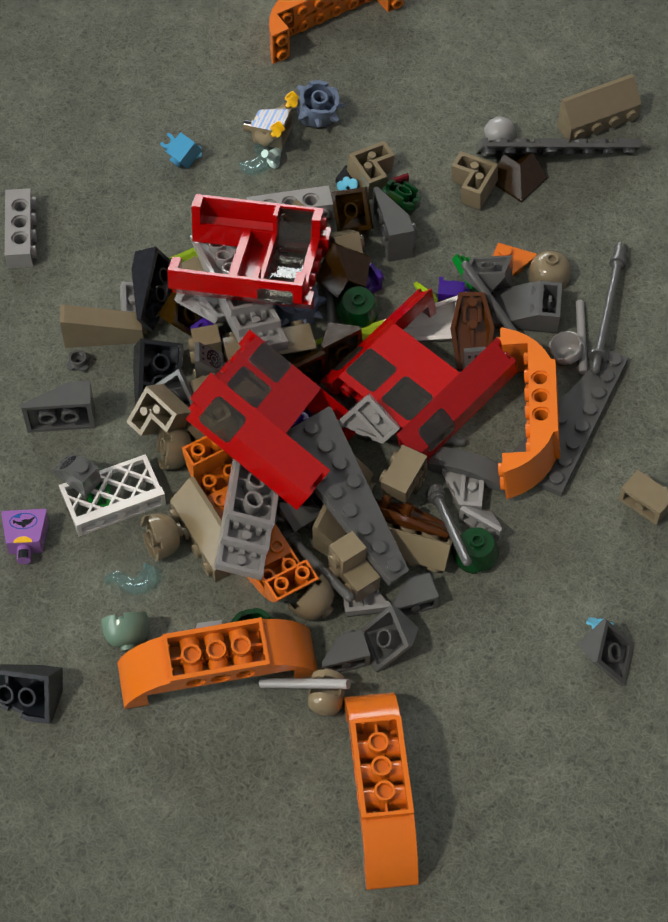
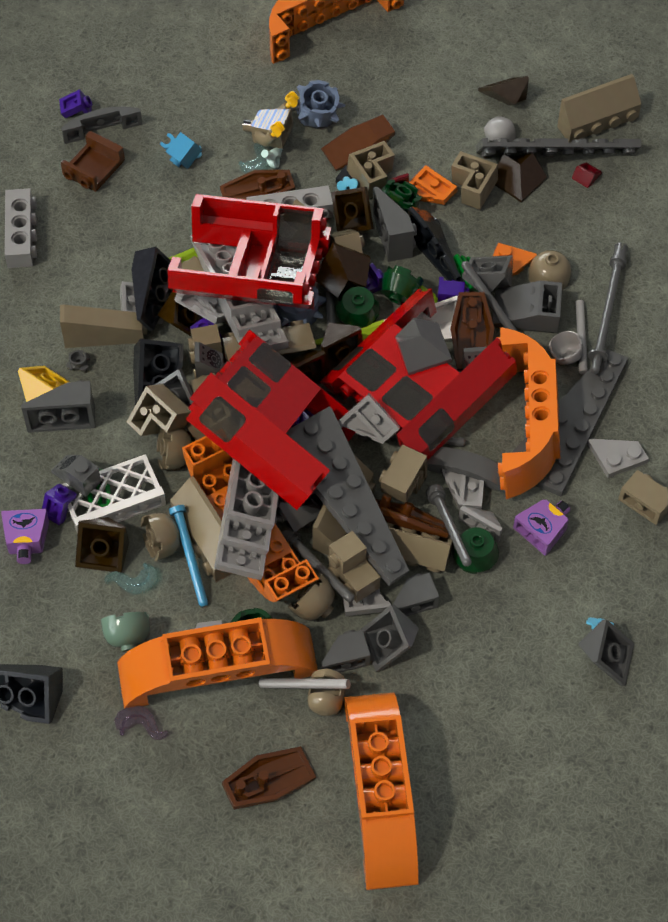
none -> yellow slope [18,366,69,402]
none -> dark purple bracket [42,484,77,525]
none -> dark purple bracket [59,89,93,118]
none -> dark grey slope [61,107,142,144]
none -> reddish brown panel [61,131,125,192]
none -> dark brown slope [75,517,129,573]
none -> piece [114,706,168,740]
none -> dark azure bar [169,505,208,607]
none -> reddish brown piece [220,170,296,200]
none -> reddish brown piece [222,746,316,810]
none -> reddish brown piece [321,115,395,171]
none -> dark green cone [382,265,424,304]
none -> dark grey slope [395,318,452,375]
none -> black wedge [408,207,460,282]
none -> orange wing [409,165,458,205]
none -> dark brown slope [478,76,529,105]
none -> medium lavender torso [513,499,570,556]
none -> dark red slope [572,162,602,188]
none -> light grey wing [587,439,649,478]

